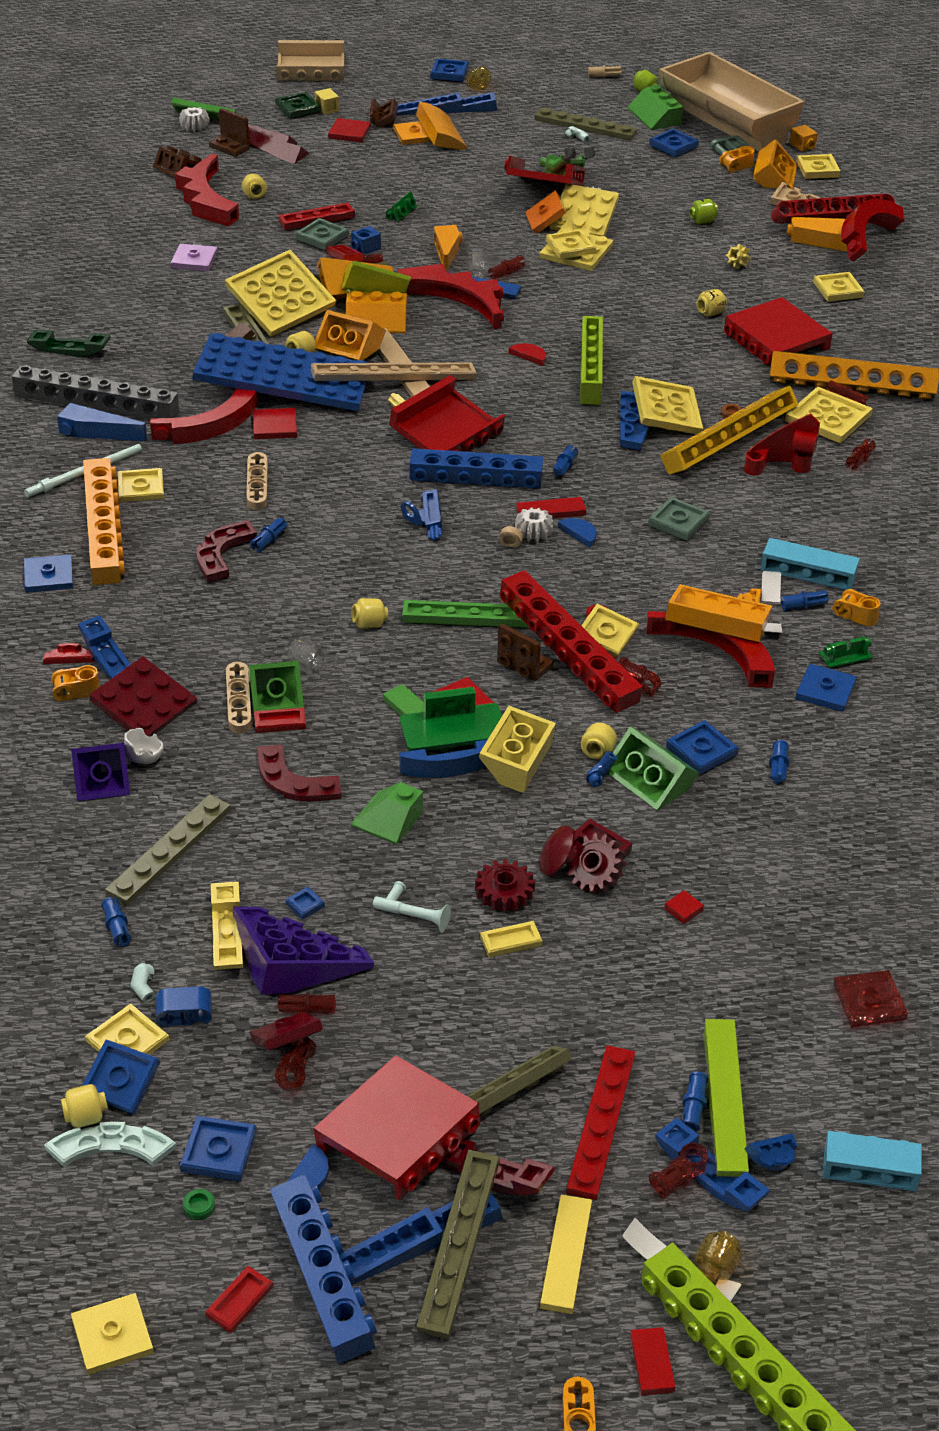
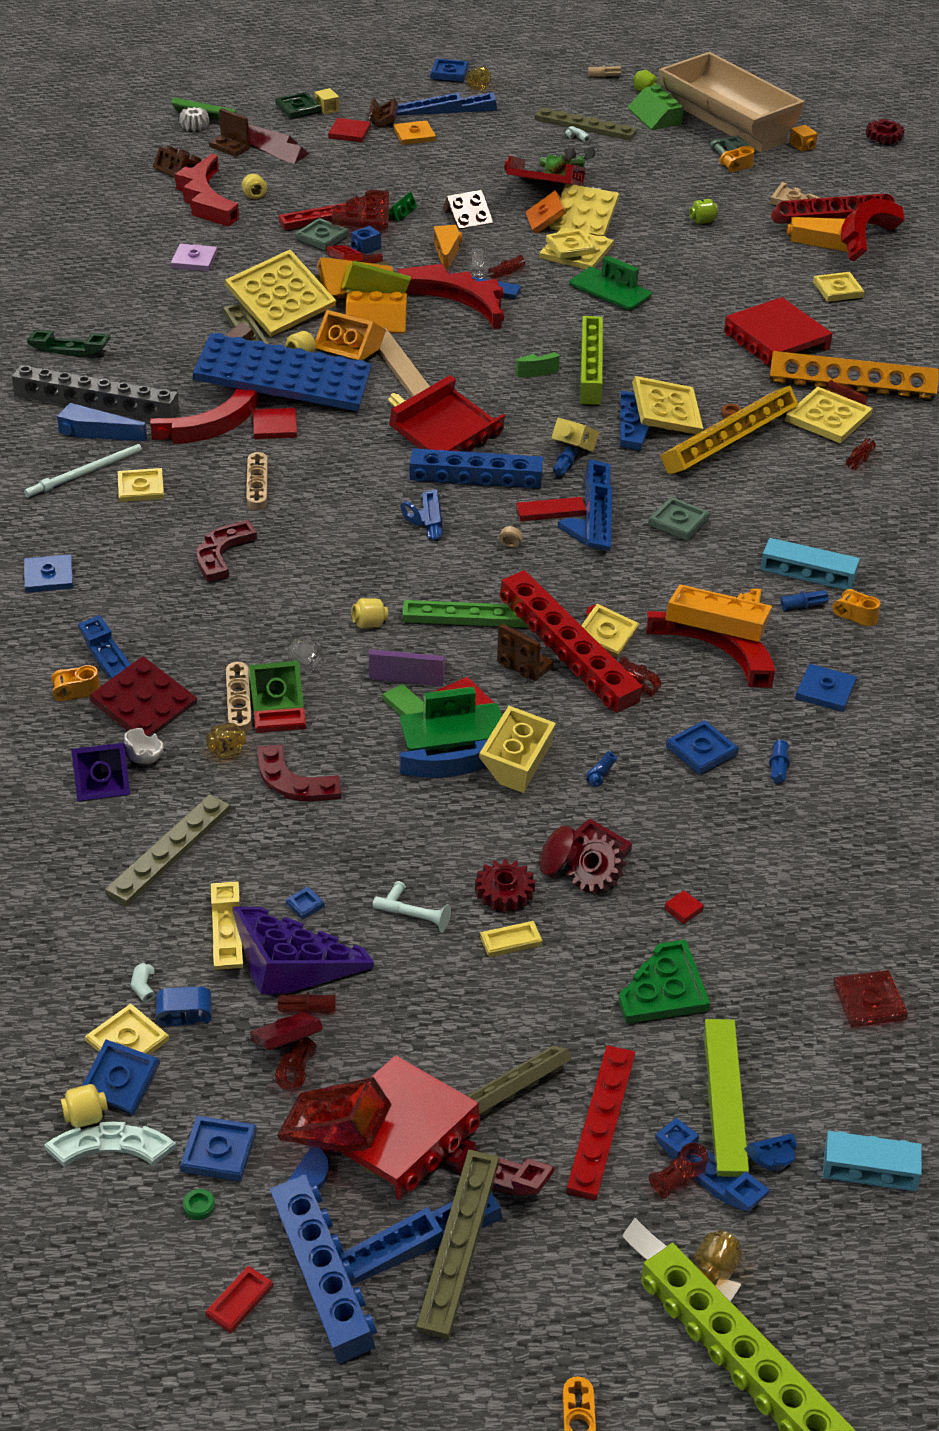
red tile [43,643,93,664] -> none
light yellow plate [71,1293,154,1375] -> none
light orange brick [83,458,125,585] -> none
blue pin [101,897,132,947] -> none
blue axle [250,518,288,552] -> none
tan panel [276,40,344,81] -> none
tan tile [311,362,477,381] -> none
bright green slope [351,782,423,845] -> none
light orange slope [416,102,467,150] -> none
red tile [508,343,546,366] -> none
white gear [515,507,553,543] -> none
light yellow tile [540,1195,592,1314] -> none
light yellow head [581,723,617,760] -> none
bright green slope [608,726,699,810] -> none
red tile [630,1327,675,1396] -> none
blue plate [649,128,699,157] -> none
blue pin [682,1071,708,1132] -> none
light yellow head [697,289,727,317] -> none
light yellow gear [726,244,751,269] -> none
red panel [744,413,820,476] -> none
light orange slope [753,139,797,189] -> none
white sticker [762,571,783,633] -> none
light yellow plate [796,154,840,179] -> none
green hinge [819,636,873,668] -> none
none -> clear yellow head [206,723,246,758]
none -> clear red slope [277,1077,392,1153]
none -> clear red plate [332,190,389,230]
none -> medium lavender slope [369,649,447,686]
none -> bracket [443,190,492,229]
none -> bright green slope [516,352,560,377]
none -> light yellow torso [552,418,600,452]
none -> green bracket [569,256,652,310]
none -> blue slope [585,459,612,551]
none -> green plate [618,939,711,1024]
none -> dark red gear [866,119,905,144]

